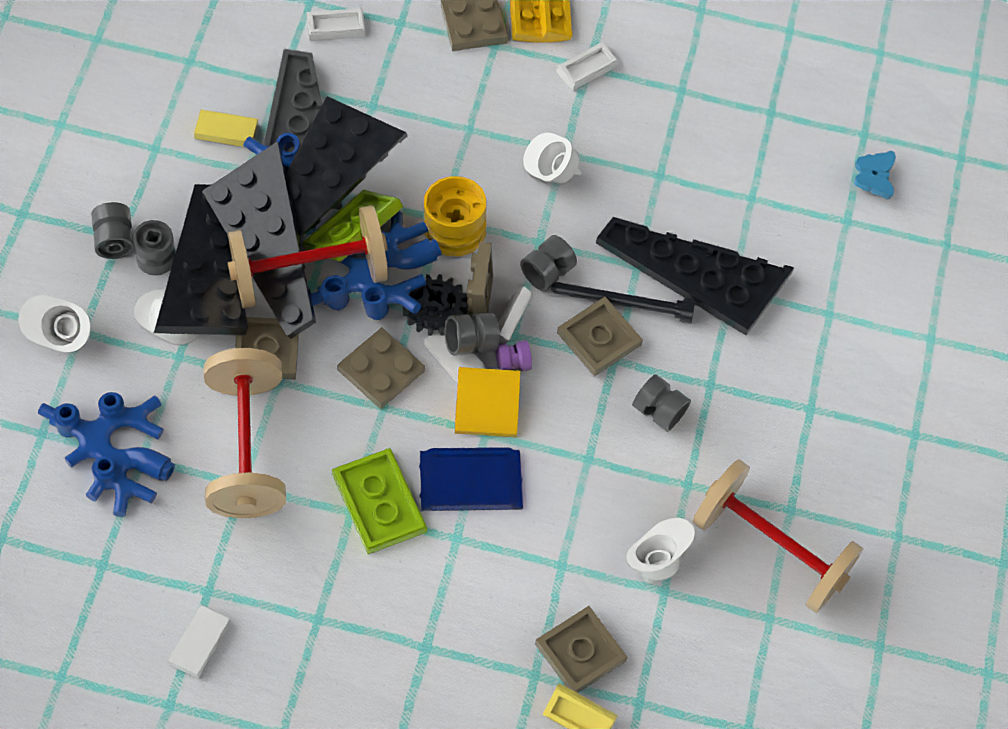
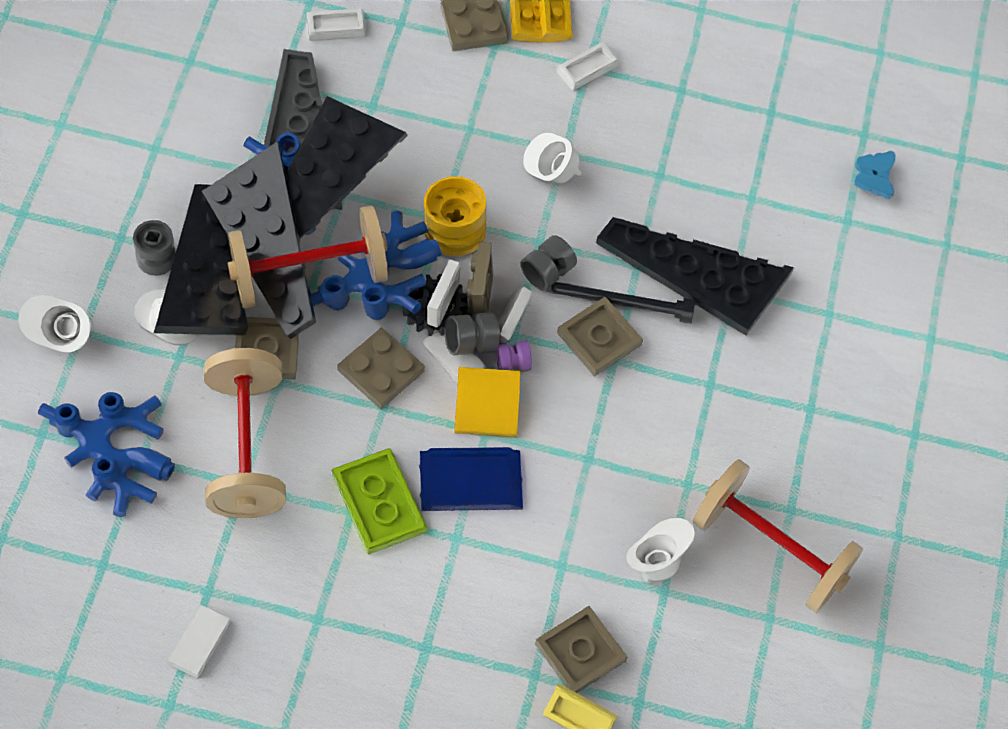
dark grey wheel [91,202,135,259] -> none
light yellow tile [194,109,258,147] -> none
lime tile [302,190,404,262] -> none
dark grey wheel [632,374,691,432] -> none
none -> white tile [427,259,460,327]

